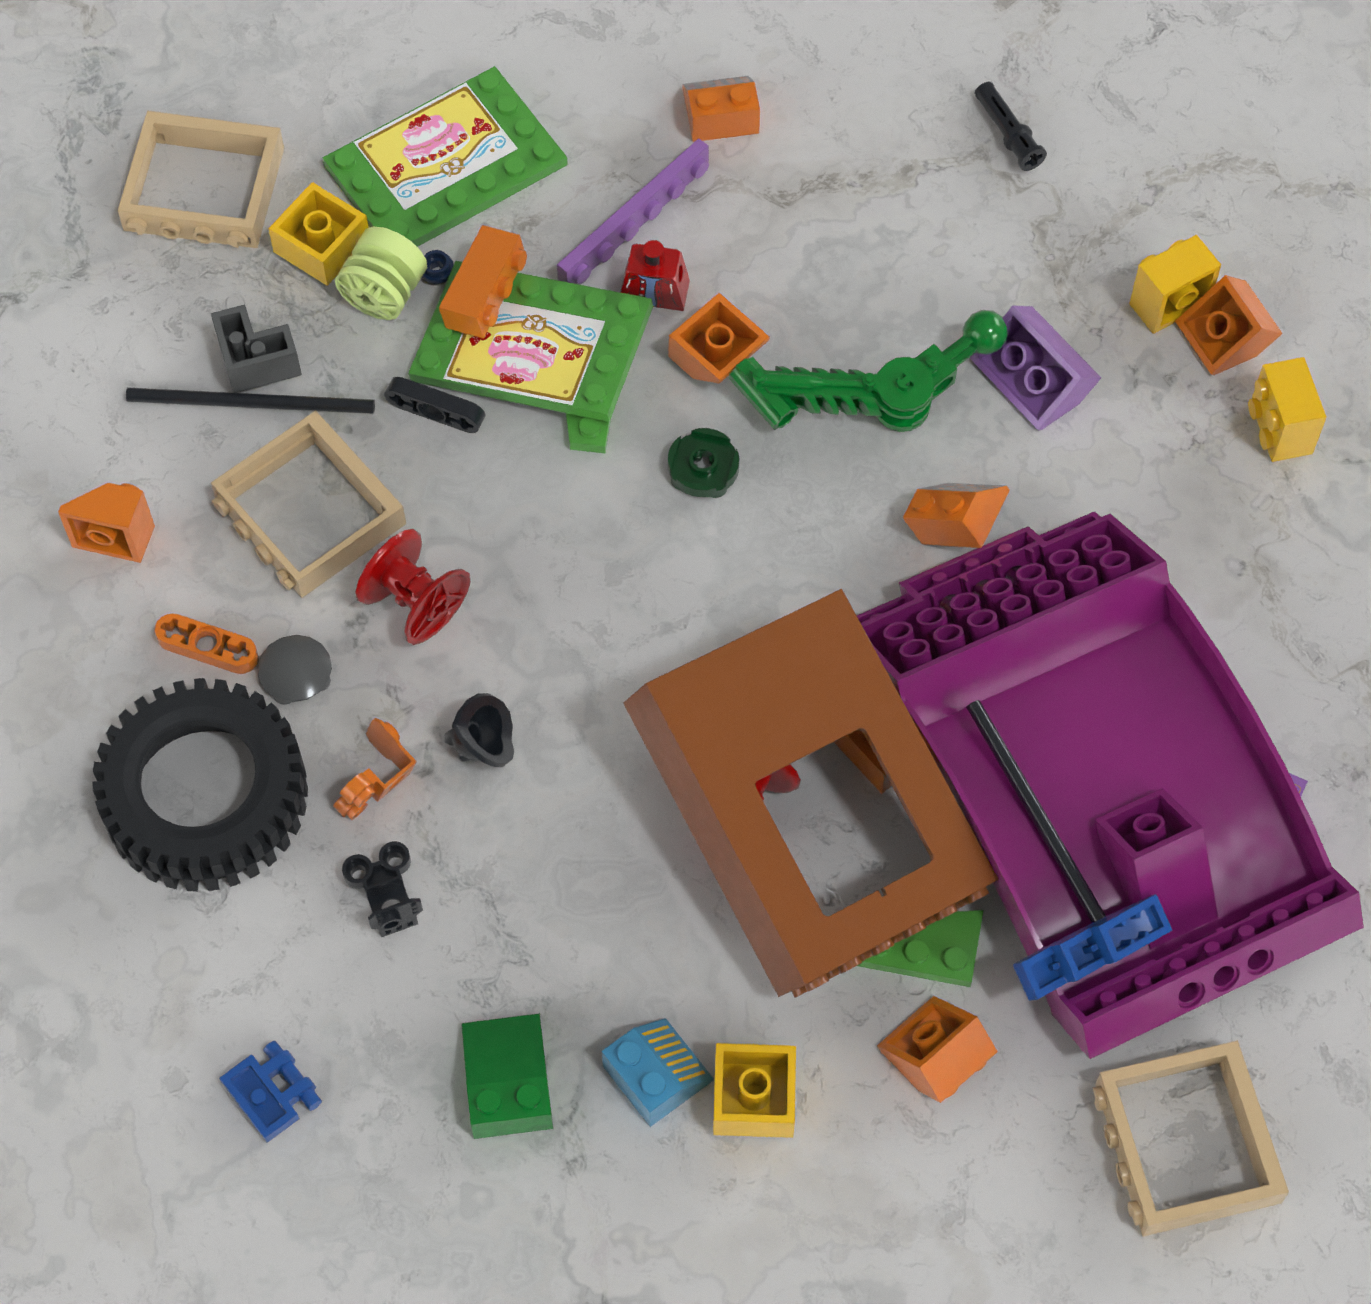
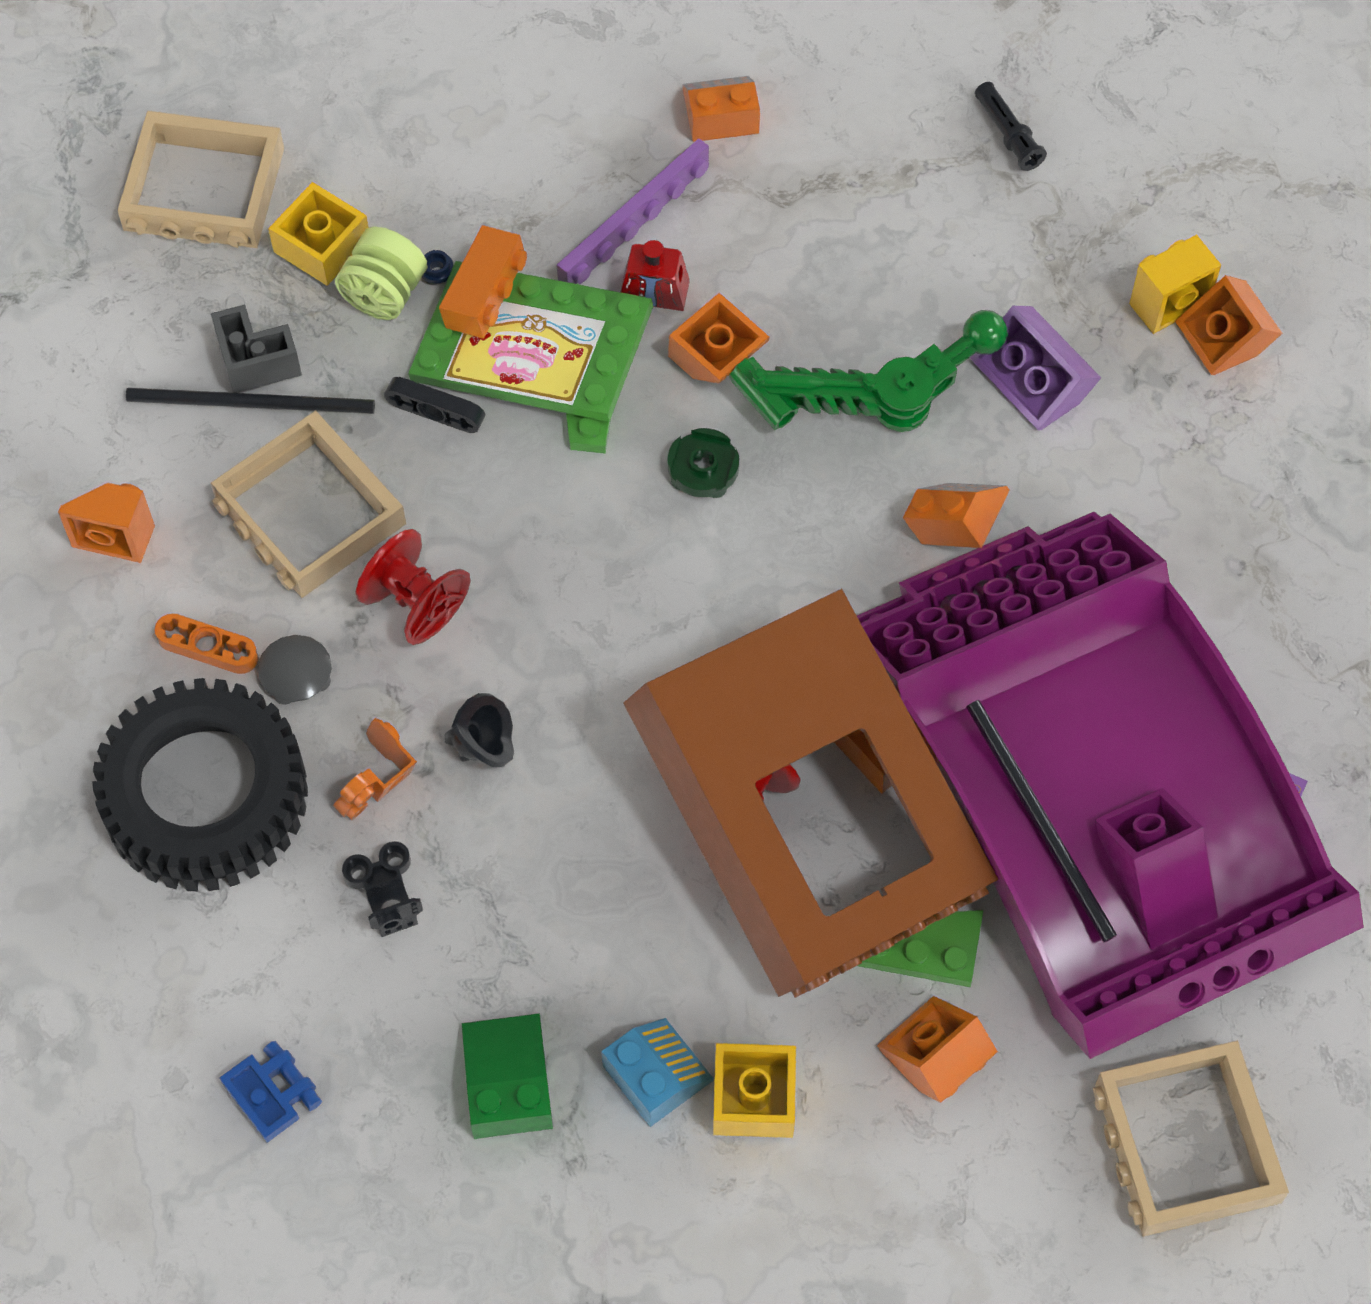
plate [322,66,568,247] -> none
blue slope [1013,894,1172,1001] -> none
yellow brick [1248,357,1327,462] -> none

